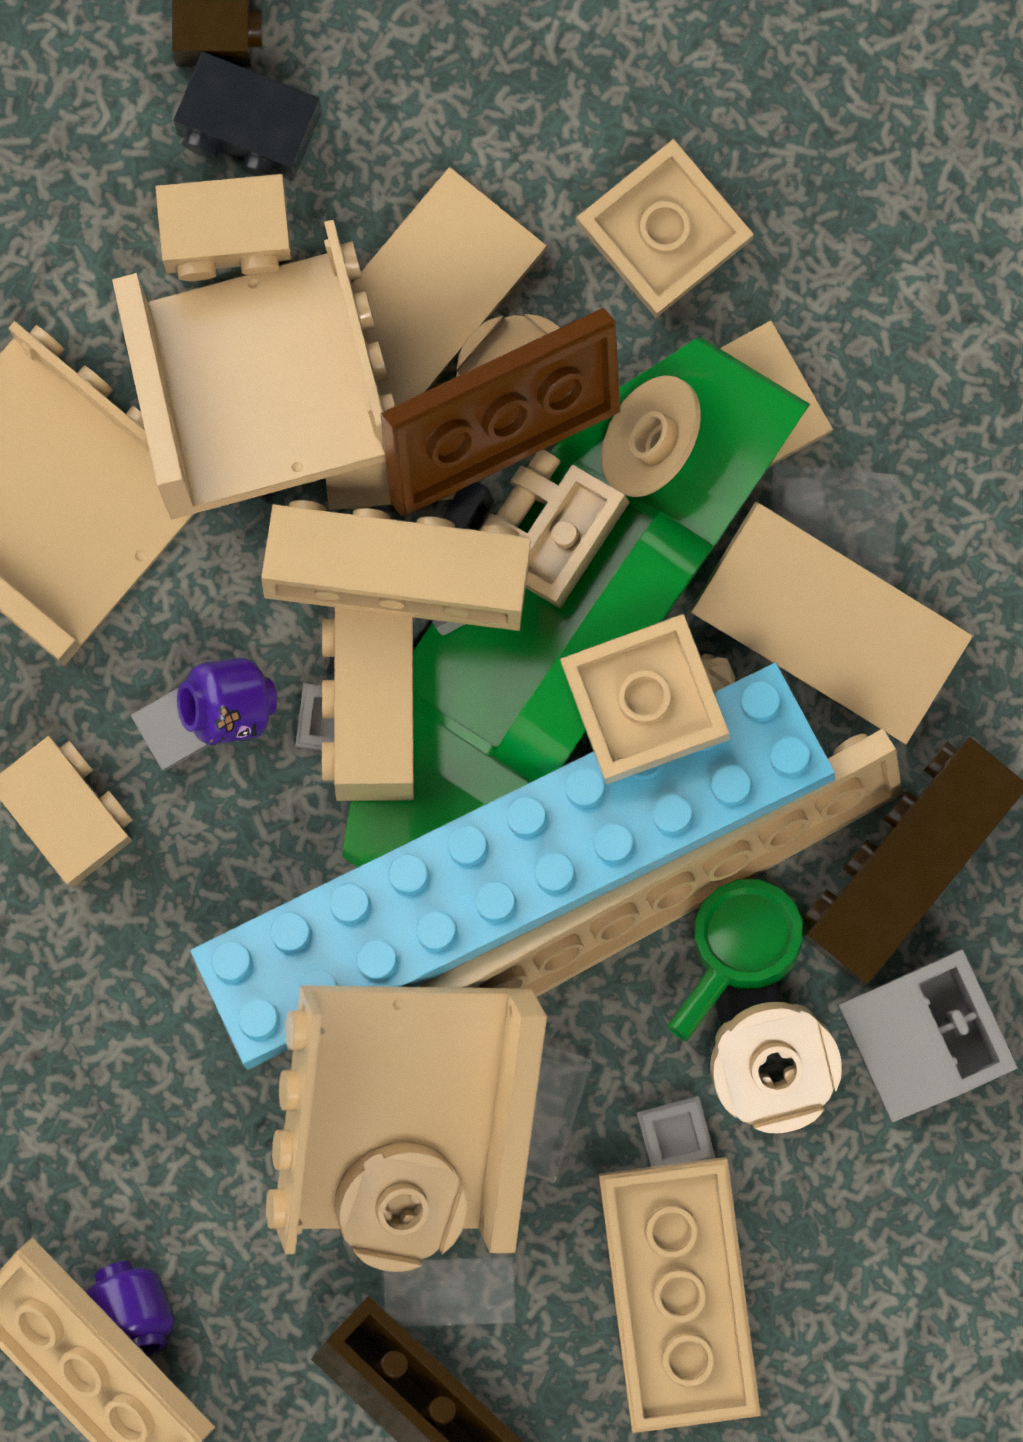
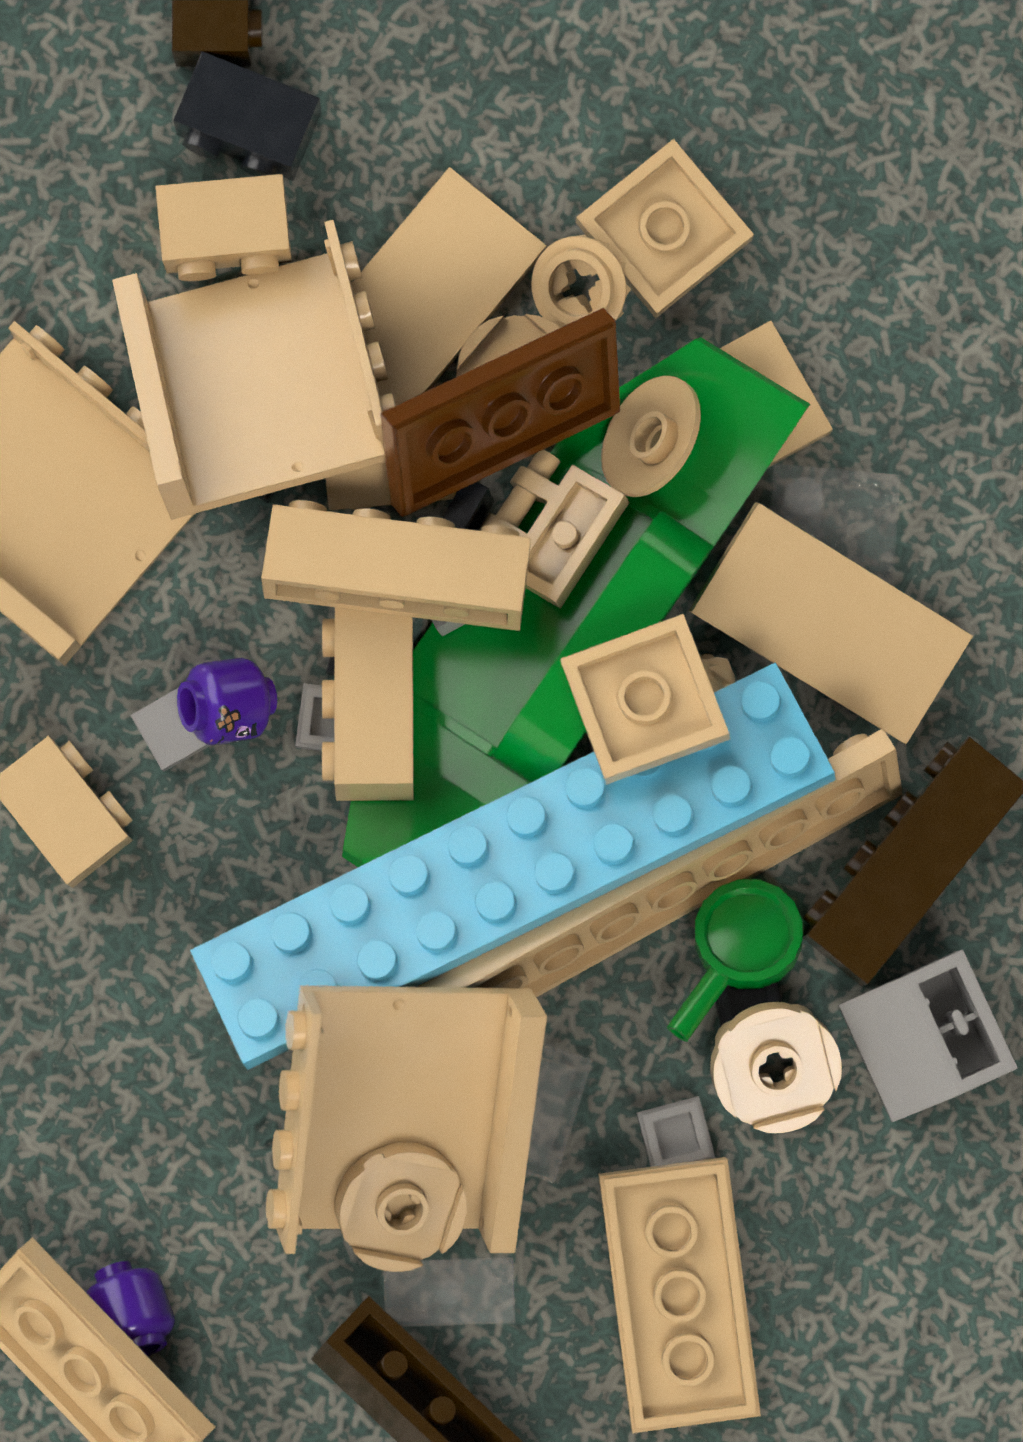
none -> tan gear [531,235,631,328]

